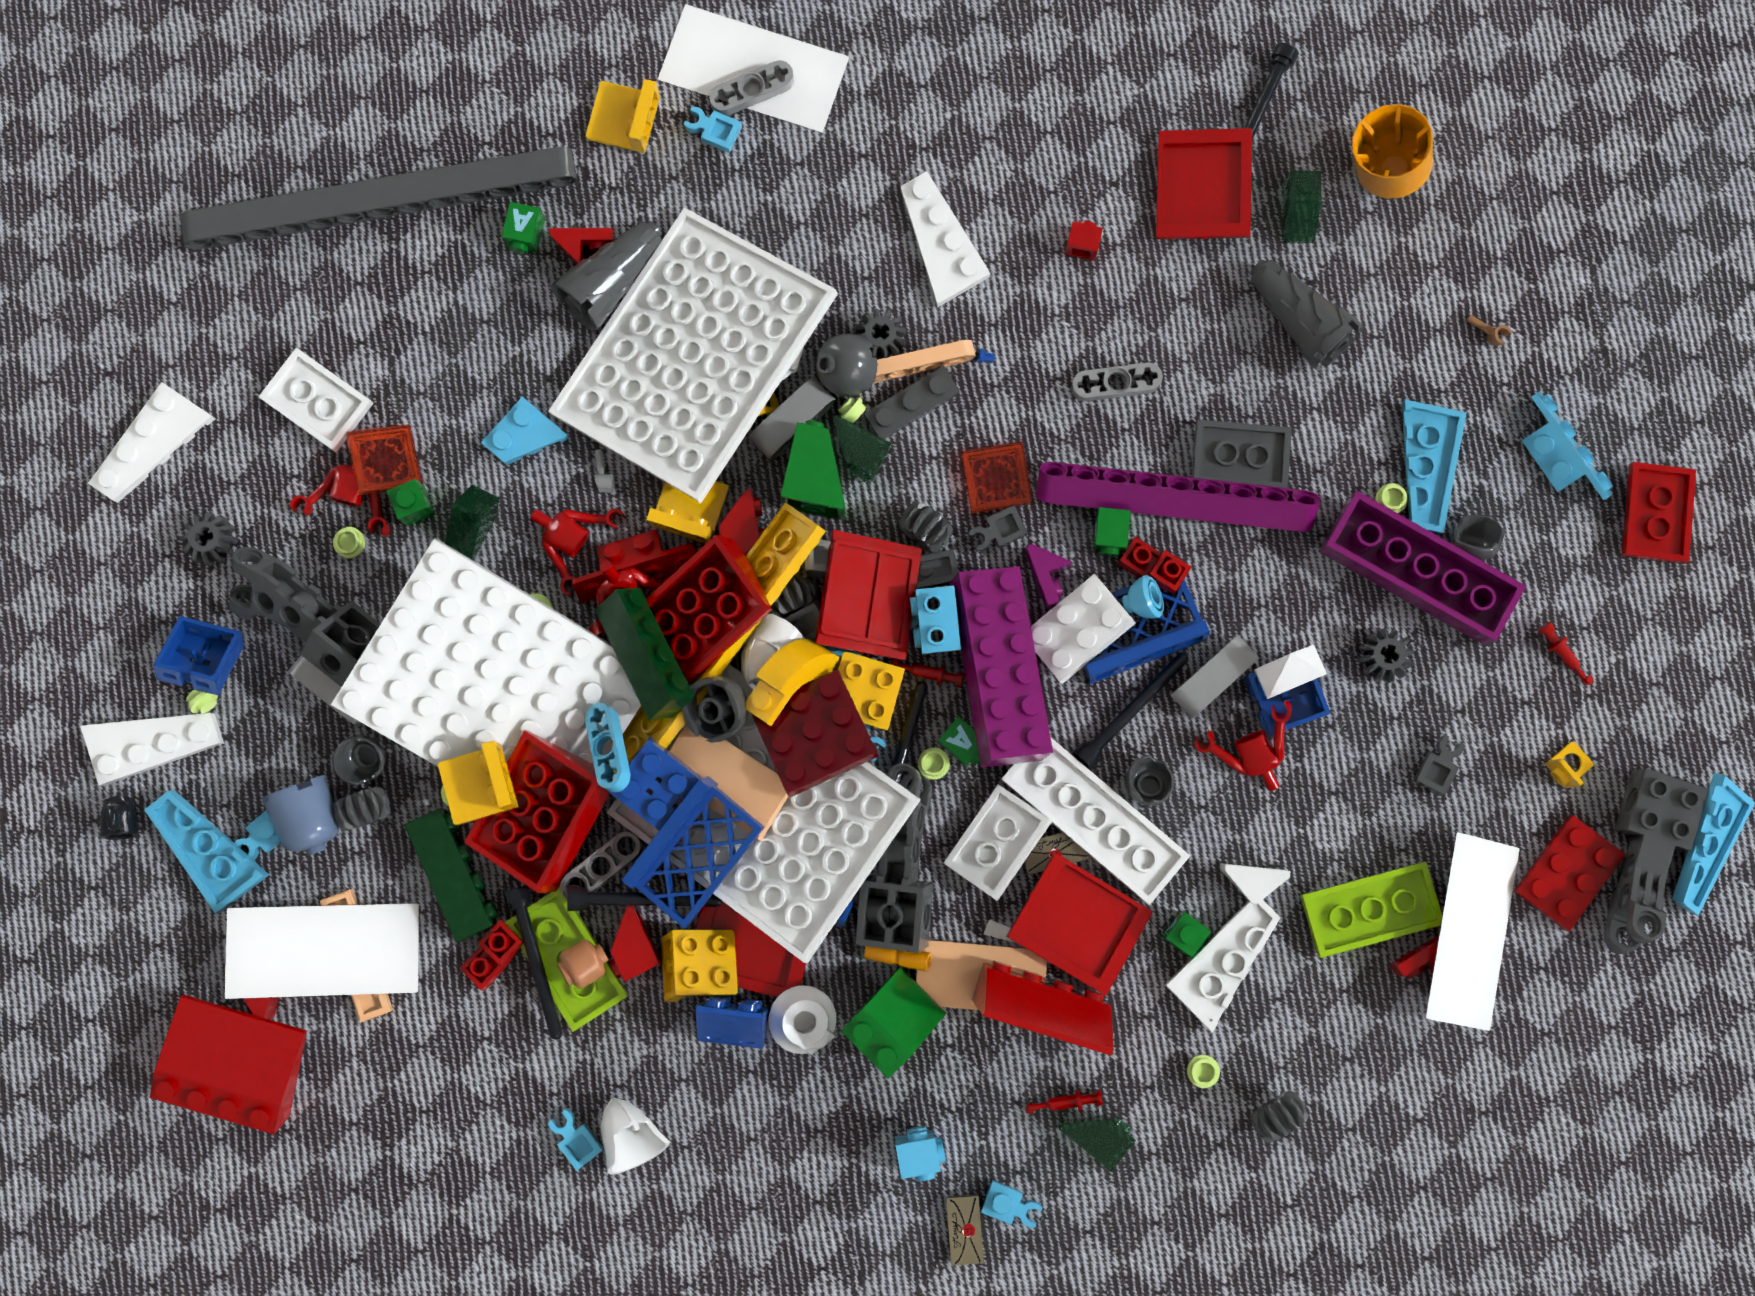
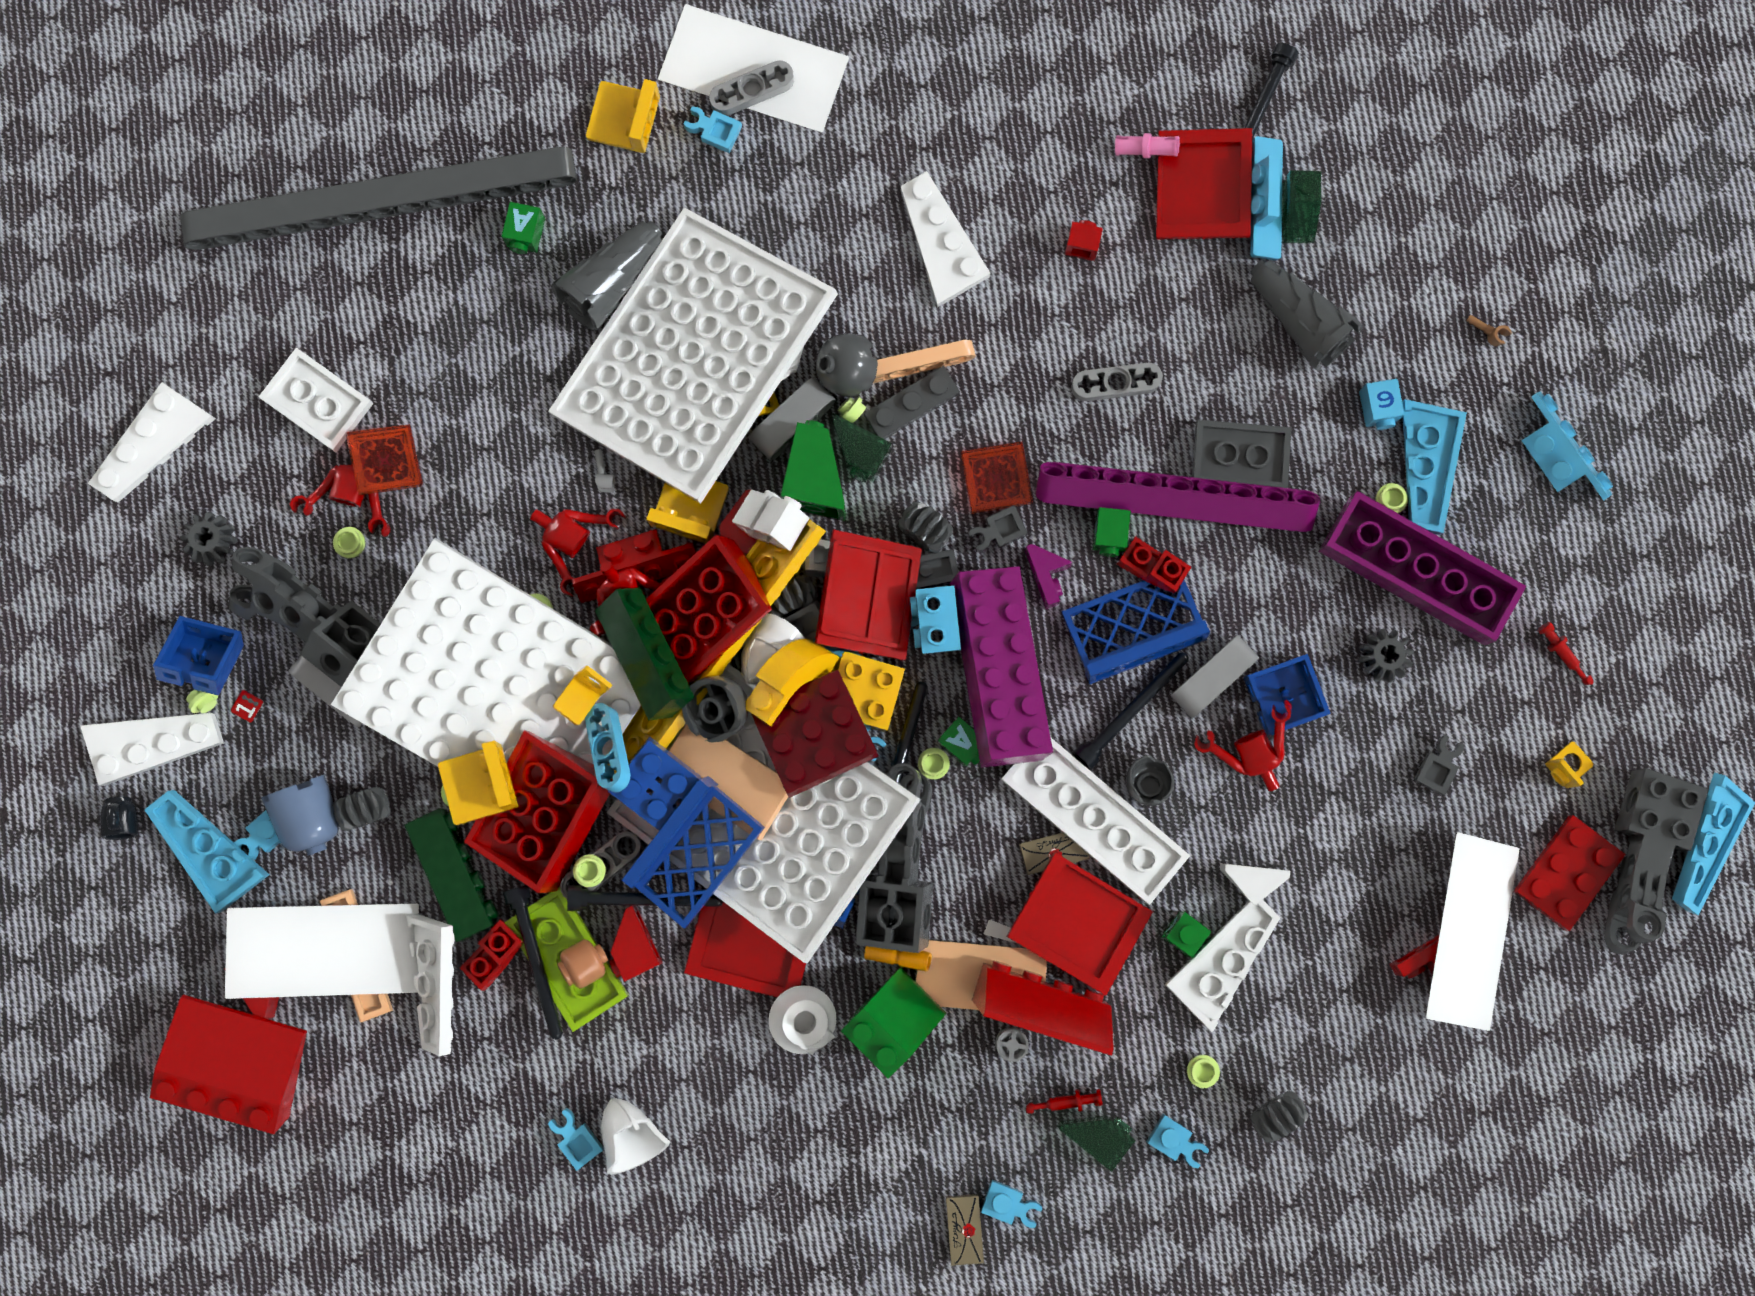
dark grey hair [332,734,386,785] -> none
green brick [386,479,436,526] -> none
clear green slope [445,484,500,561] -> none
medium azure wing [481,396,569,465] -> none
red slope [549,228,616,265] -> none
yellow bracket [661,930,738,1002] -> none
blue slope [695,996,769,1049] -> none
dark grey gear [855,309,907,358] -> none
red piece [891,659,965,688] -> none
medium azure brick [895,1126,946,1181] -> none
white plate [944,784,1052,901] -> none
blue piece [973,348,995,364] -> none
white plate [1031,573,1136,684] -> none
medium azure brick [1122,575,1164,619] -> none
white slope [1254,645,1327,699] -> none
lime plate [1300,861,1443,958] -> none
light orange piece [1352,104,1434,199] -> none
dark grey hair [1452,514,1505,561] -> none
red plate [1621,462,1696,564] -> none
none -> red sticker [231,690,263,723]
none -> white wing [406,914,454,1056]
none -> yellow bracket [553,665,612,726]
none -> yellowish green plate [573,854,606,887]
none -> white piece [732,489,810,551]
none -> light grey wheel [995,1027,1029,1062]
none -> bright pink pin [1115,133,1180,158]
none -> medium azure plate [1146,1114,1209,1168]
none -> medium azure bracket [1250,136,1283,260]
none -> medium azure brick [1359,379,1405,430]

